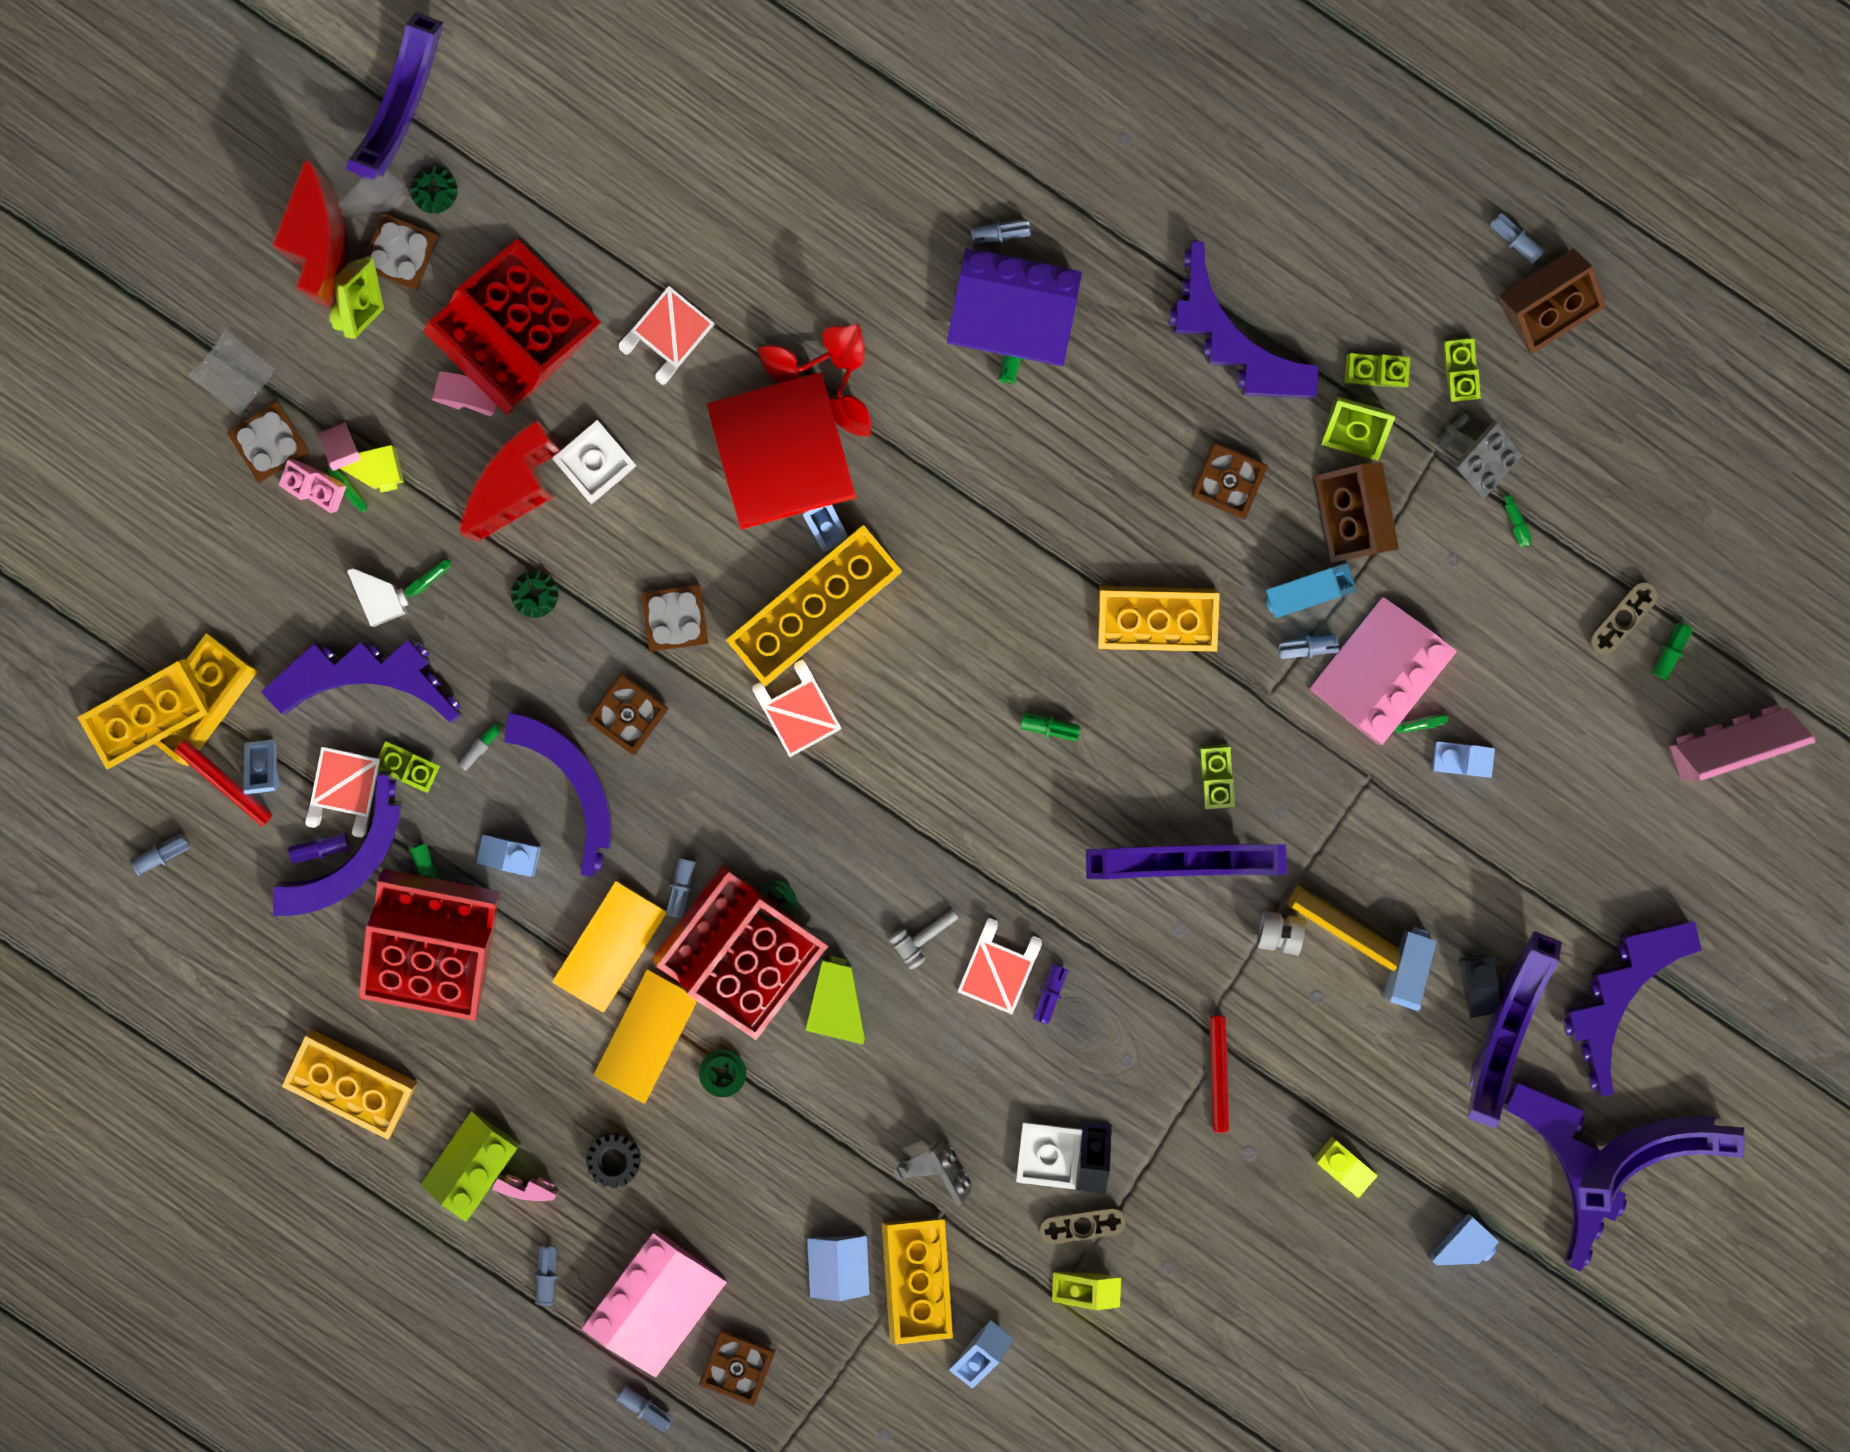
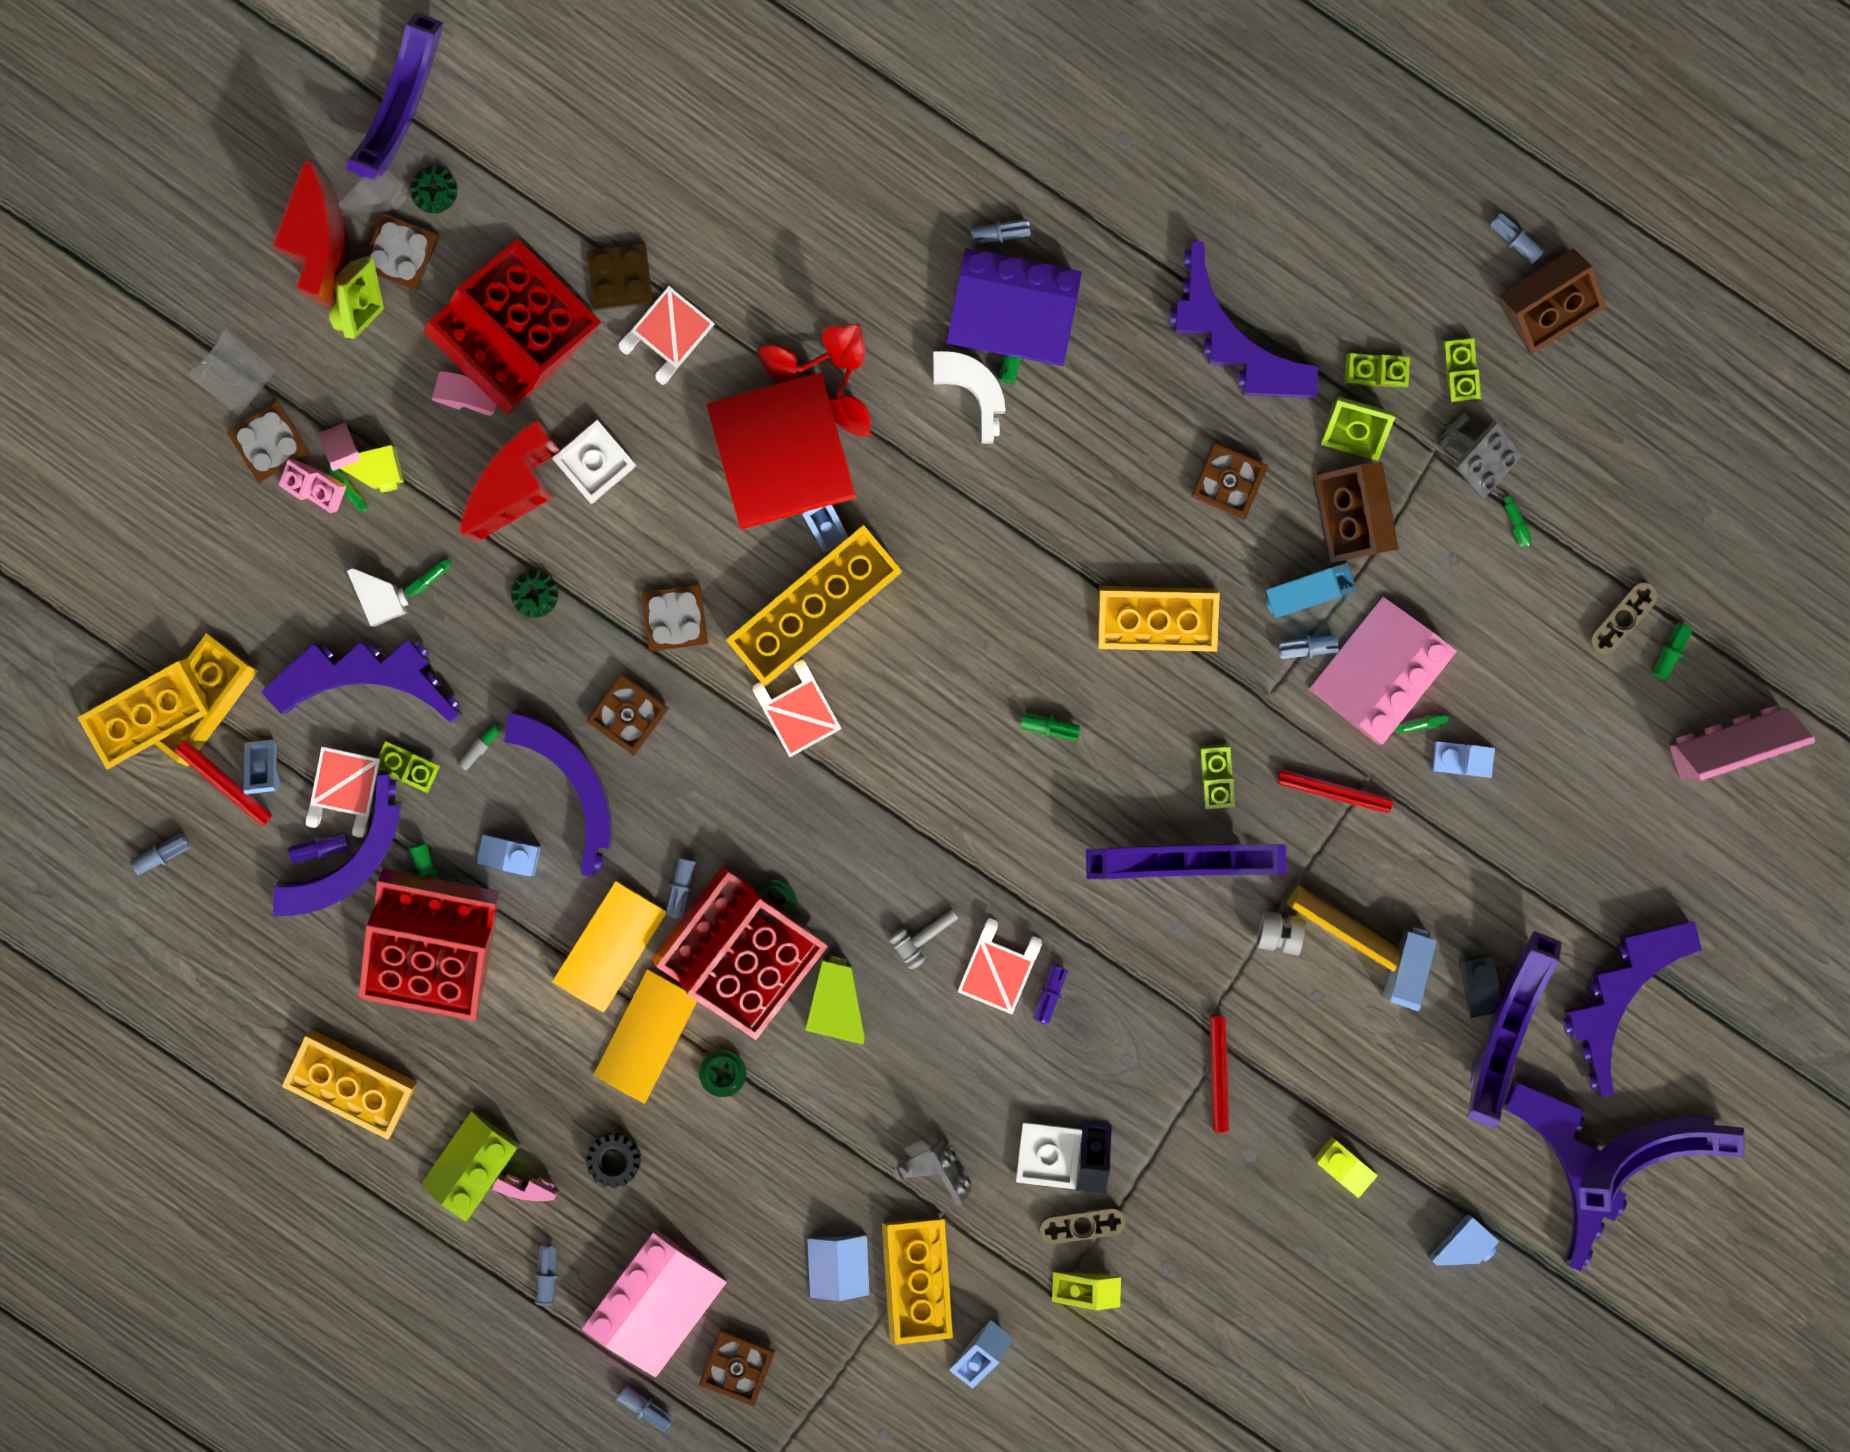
none -> dark brown plate [587,243,654,311]
none -> white arch [933,352,1005,443]
none -> red axle [1277,770,1393,814]

